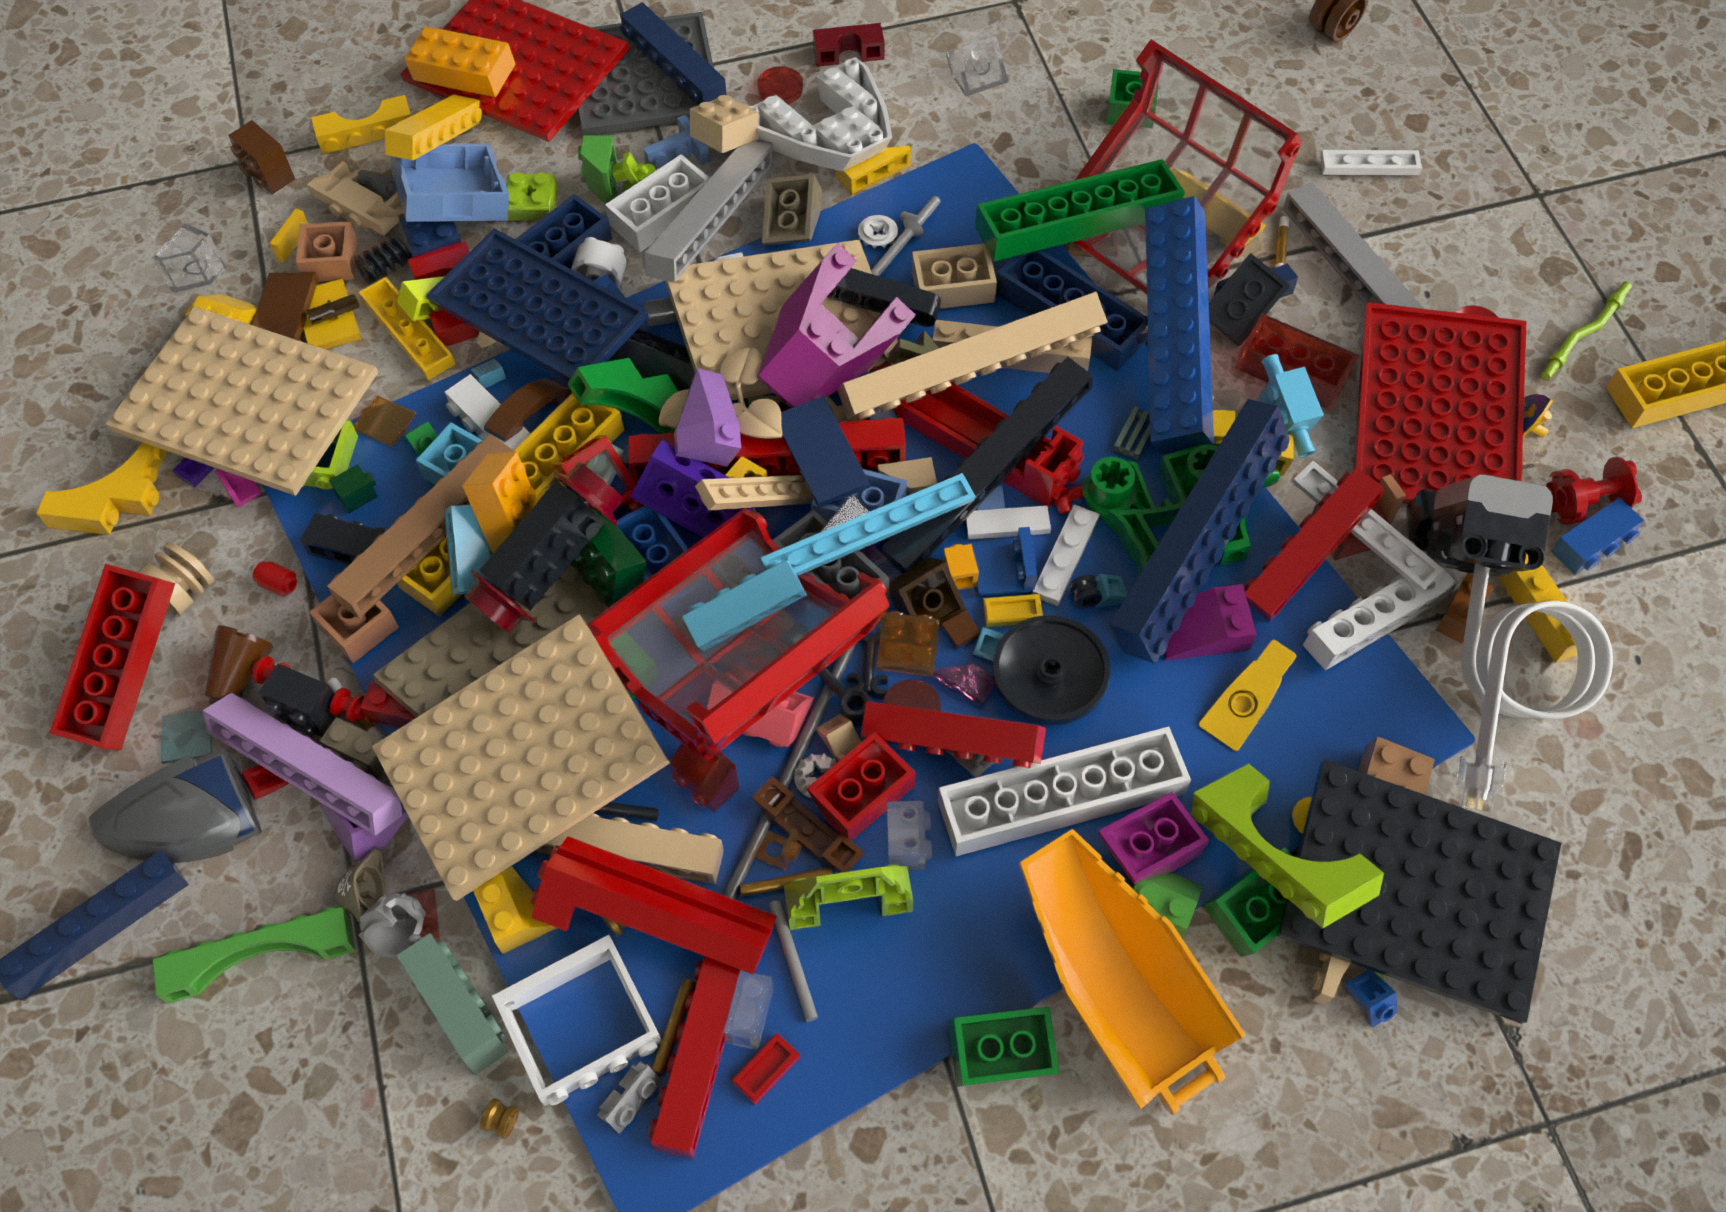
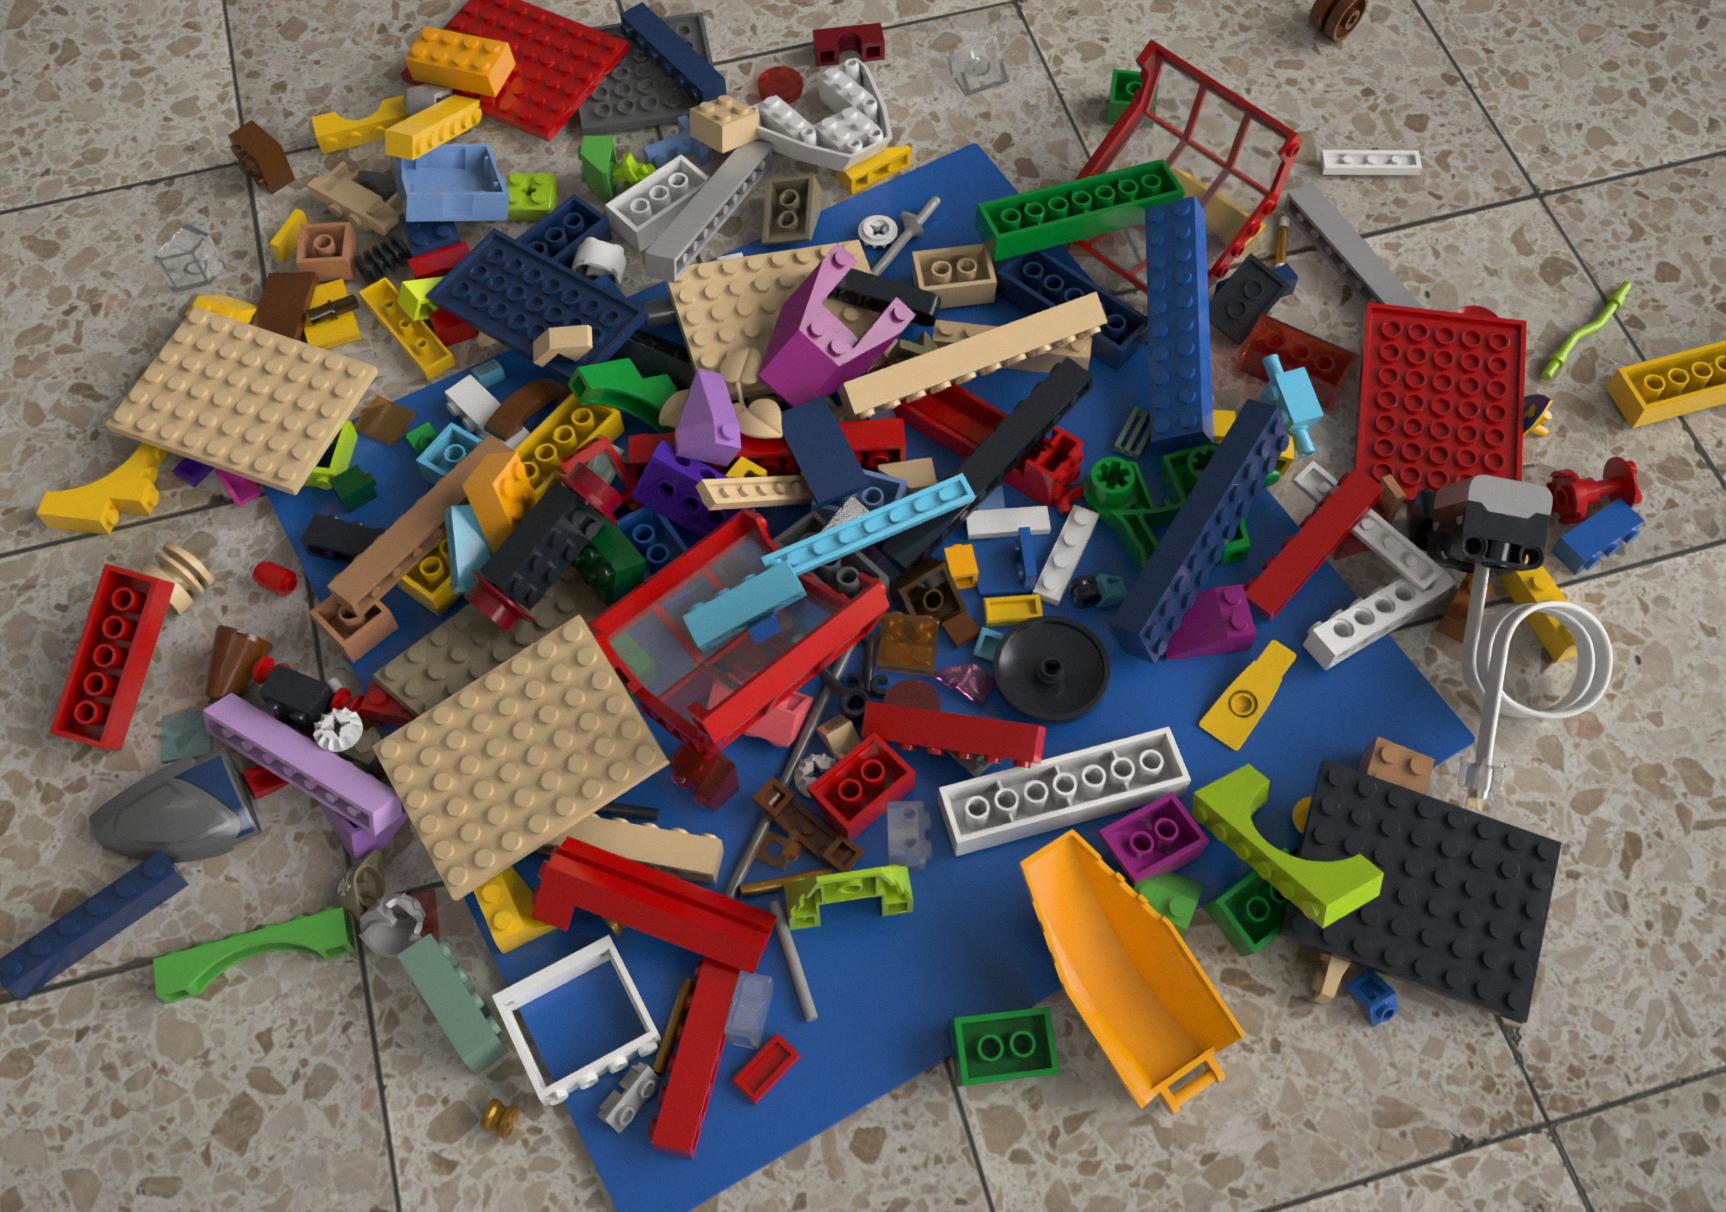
none -> white gear [313,707,363,752]
none -> light grey brick [404,84,452,115]
none -> tan slope [533,325,592,367]
none -> blue slope [746,611,782,644]

